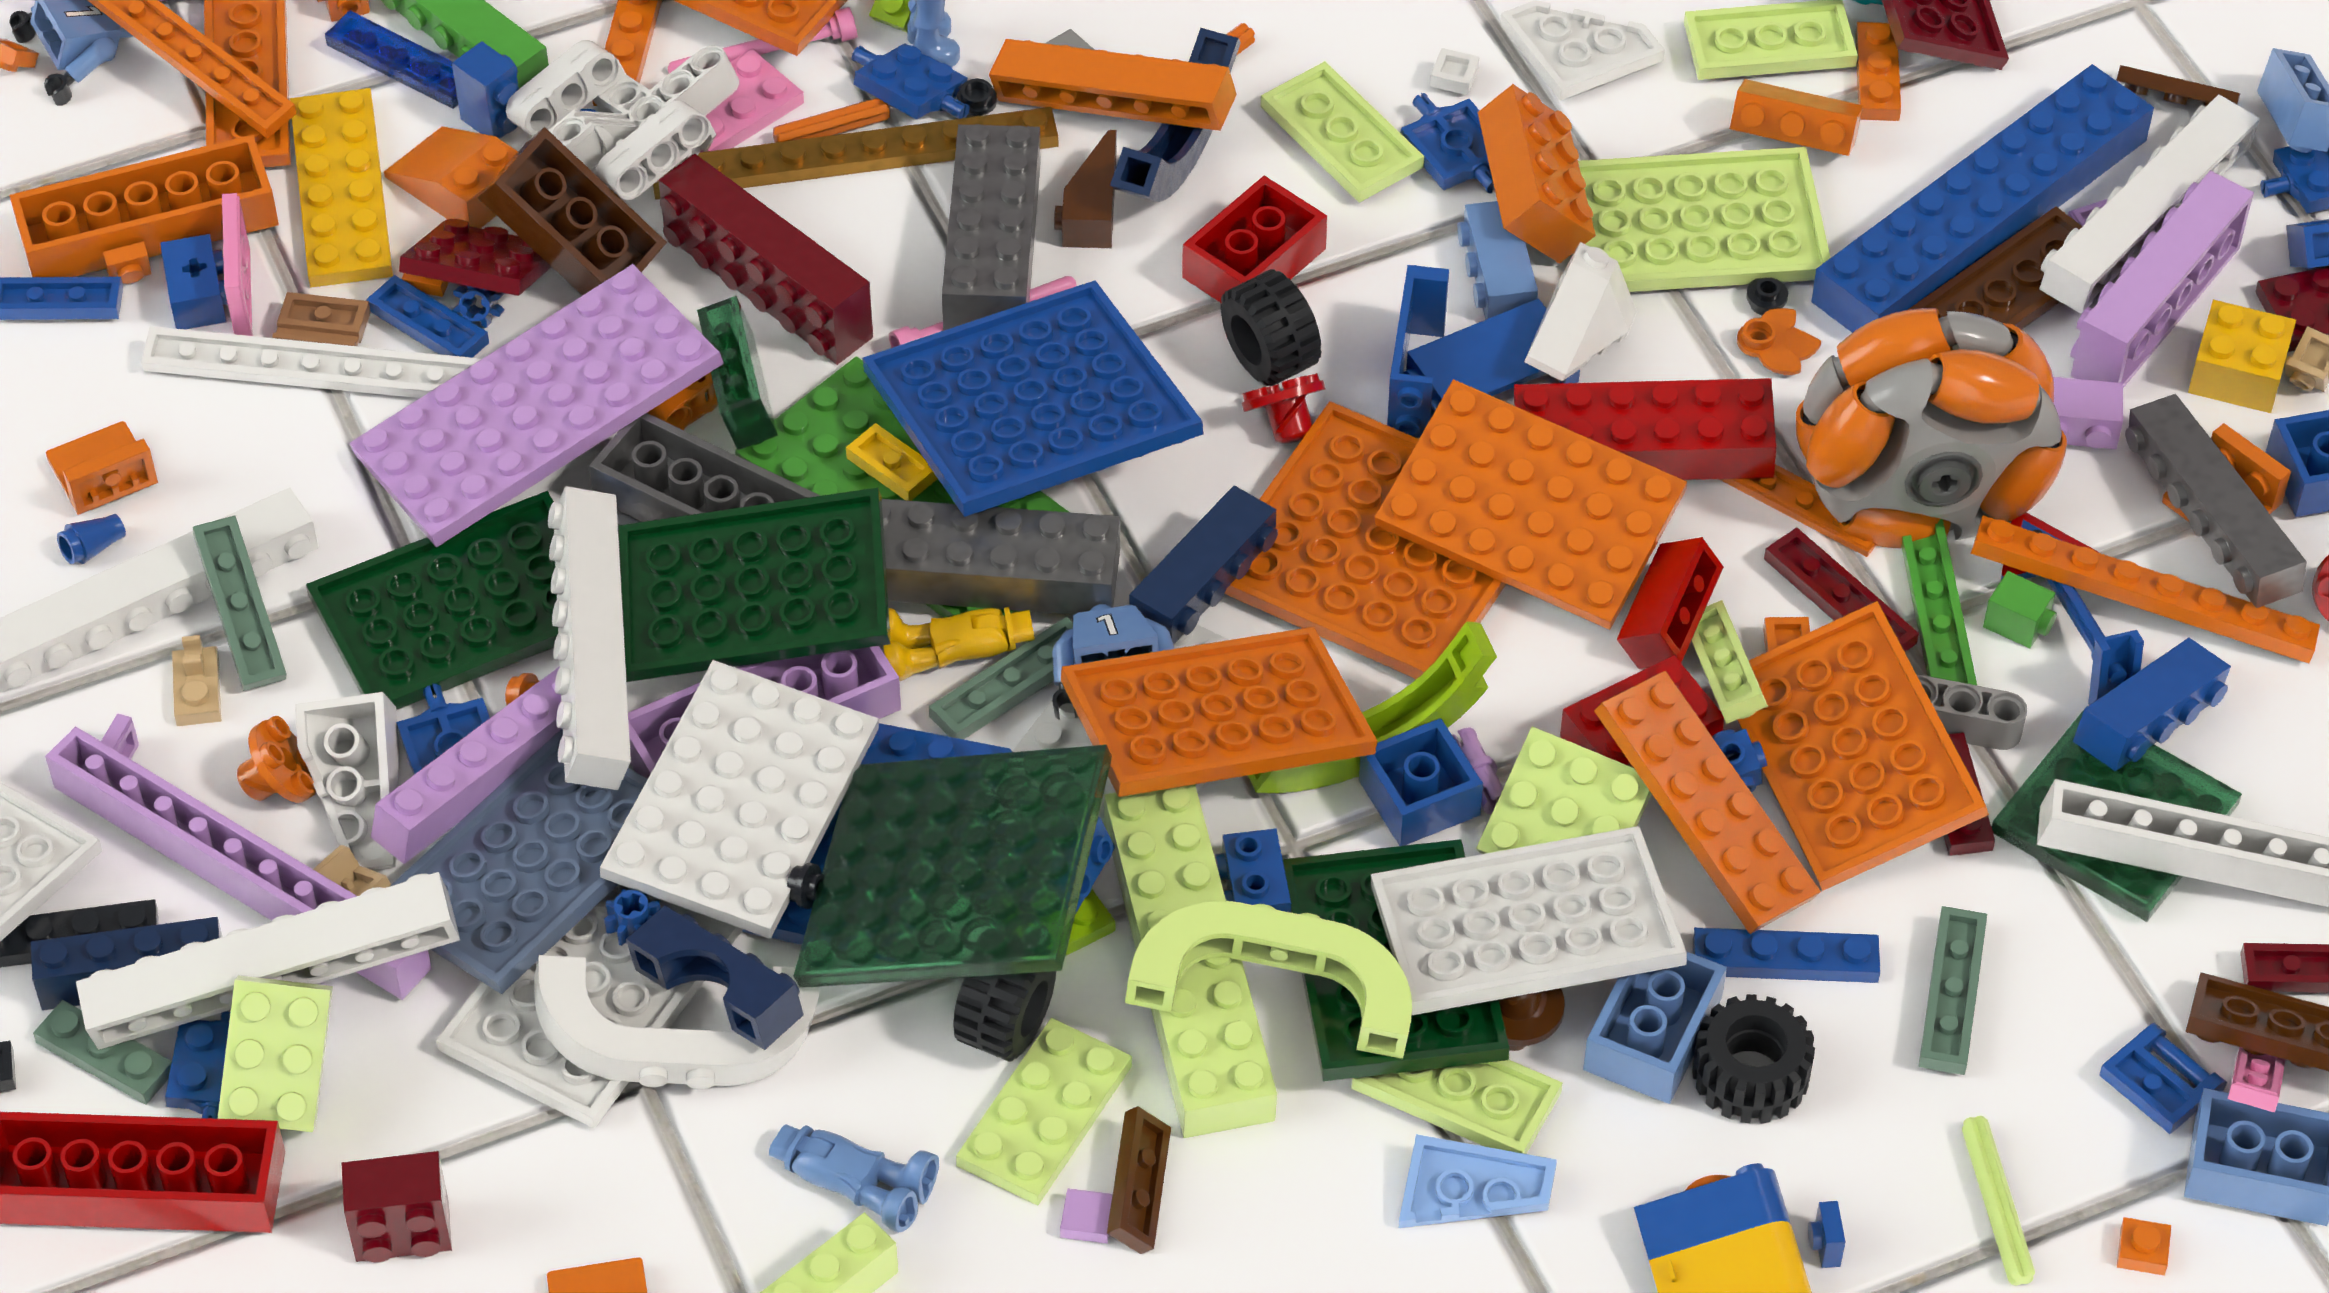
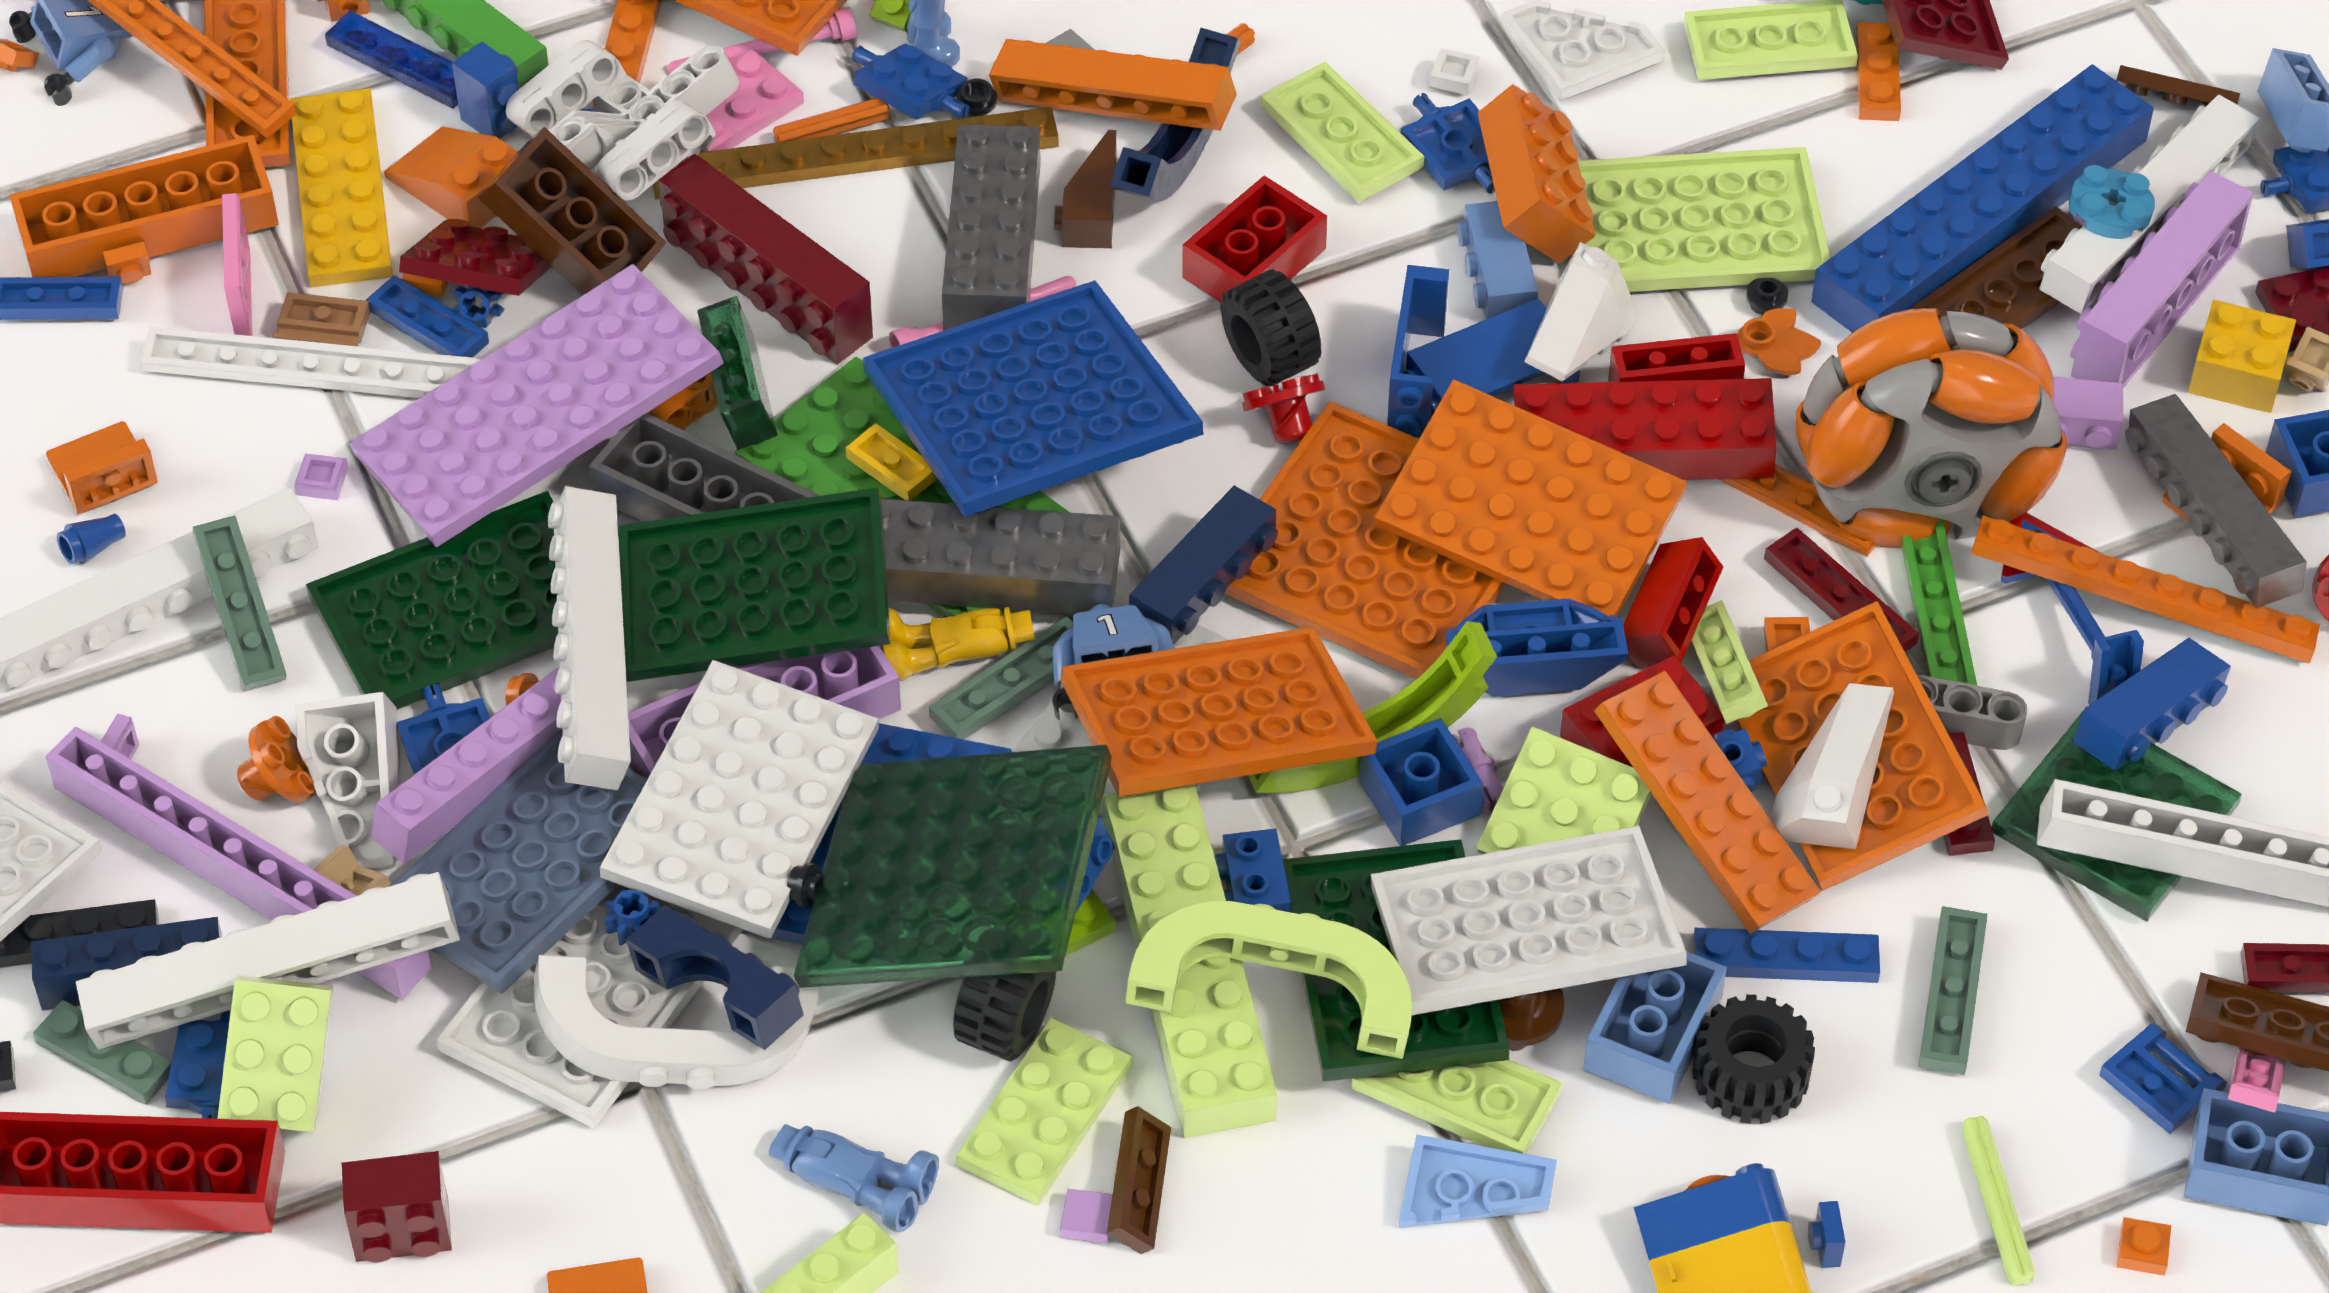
blue brick [160,234,228,330] -> none
tan plate [172,635,222,727] -> none
orange brick [1729,79,1864,156] -> none
bright green brick [1983,571,2057,649] -> none
none -> lavender tile [294,453,349,501]
none -> blue wedge [1445,599,1629,697]
none -> red brick [1608,333,1745,382]
none -> white wedge [1770,683,1894,849]
none -> dark azure plate [2069,165,2155,239]

